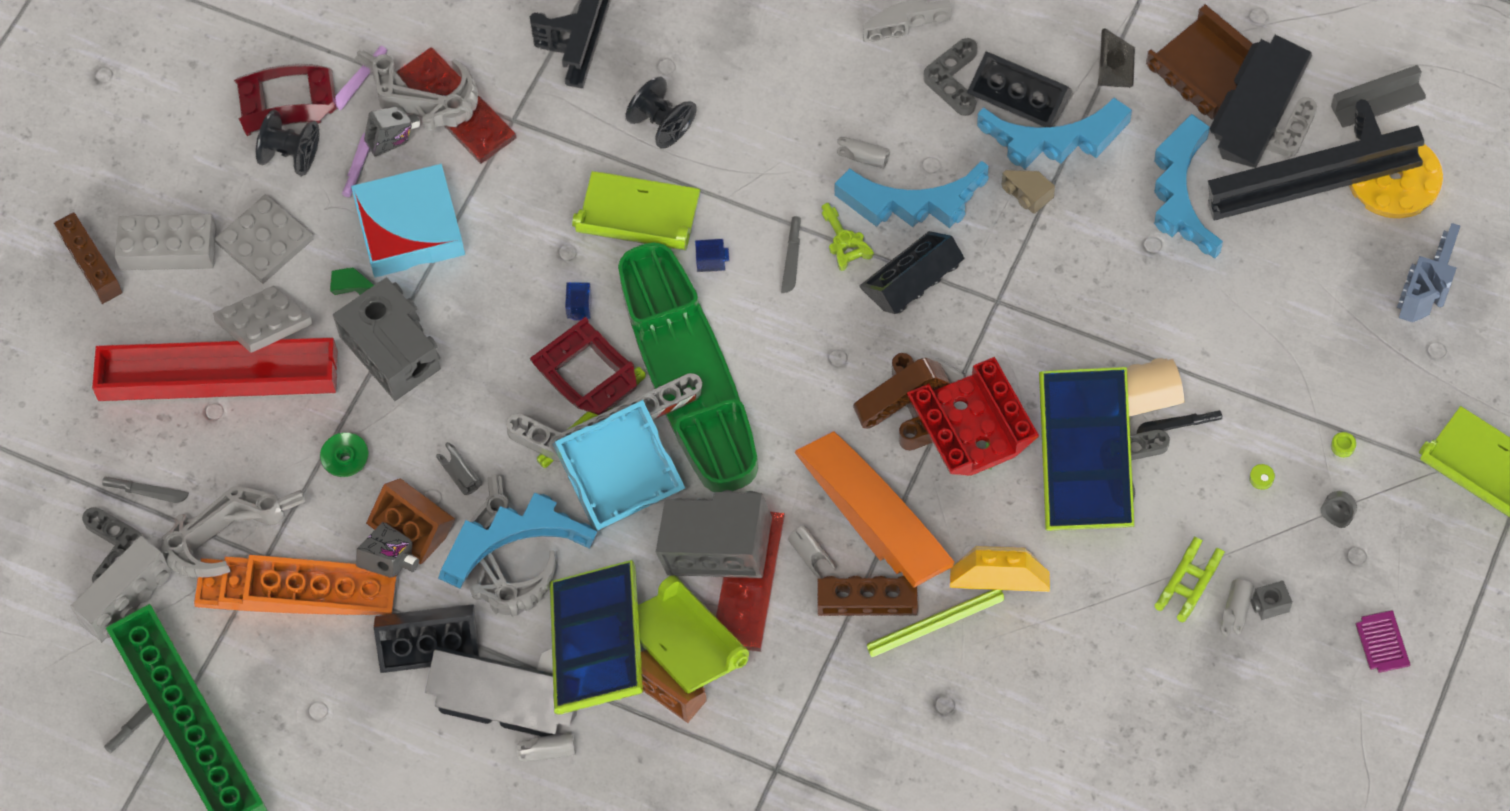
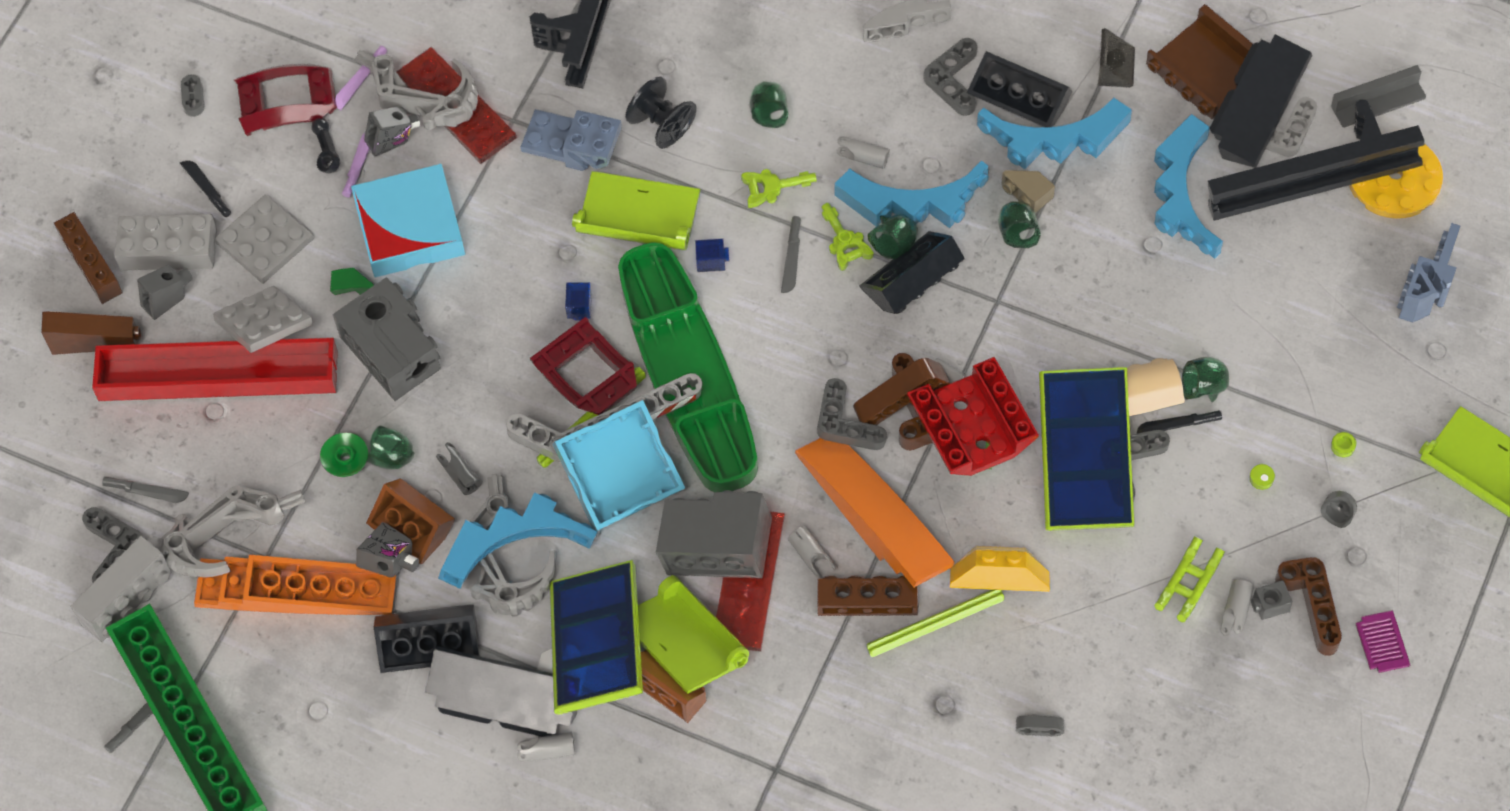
black piece [255,109,320,177] -> none
none -> reddish brown slope [41,311,141,355]
none -> dark grey torso [137,265,193,320]
none -> black piece [180,161,231,217]
none -> dark grey beam [181,75,204,117]
none -> black piece [311,118,340,174]
none -> clear green piece [367,425,415,470]
none -> sand blue piece [520,109,622,171]
none -> lime piece [741,169,817,208]
none -> clear green piece [749,81,789,128]
none -> dark grey beam [817,378,887,450]
none -> clear green piece [867,214,918,259]
none -> clear green piece [998,201,1041,248]
none -> dark grey beam [1016,715,1064,736]
none -> clear green piece [1182,357,1229,403]
none -> reddish brown beam [1275,557,1342,656]

